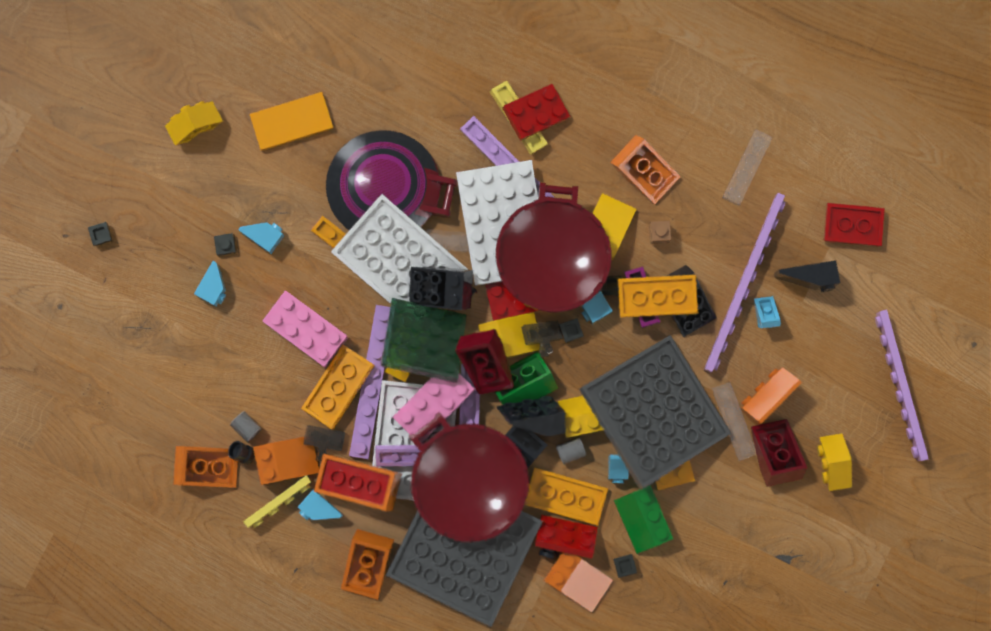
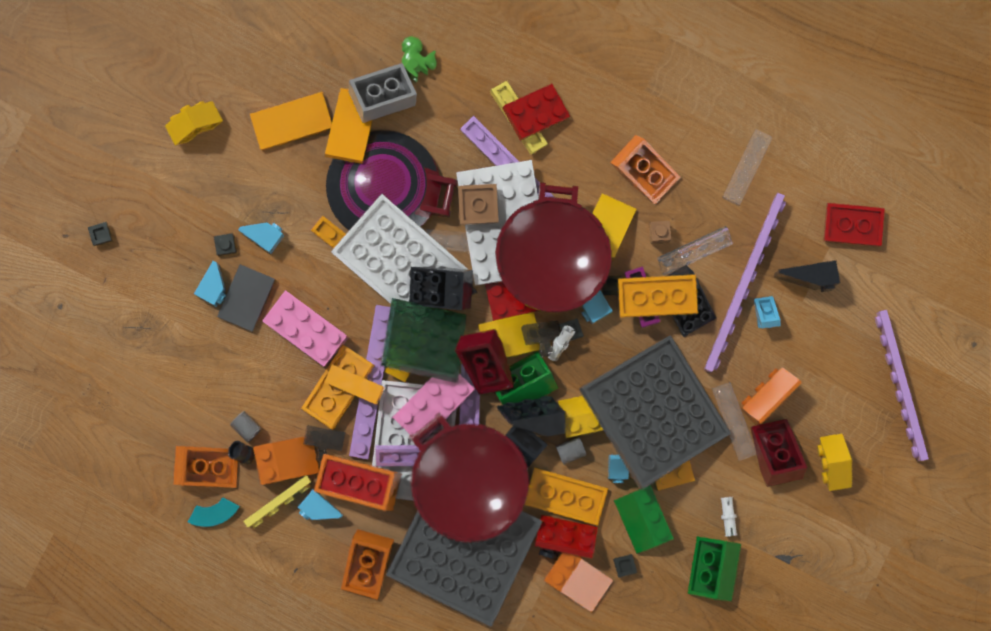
none -> teal tile [188,497,240,527]
none -> dark grey tile [217,264,276,332]
none -> light orange tile [324,365,385,405]
none -> light orange tile [325,88,373,164]
none -> light grey brick [348,63,417,123]
none -> bright green animal [401,36,437,83]
none -> medium nougat plate [458,184,499,225]
none -> white pin [547,326,575,361]
none -> clear plate [657,226,733,276]
none -> green slope [687,536,741,602]
none -> white pin [721,497,737,537]

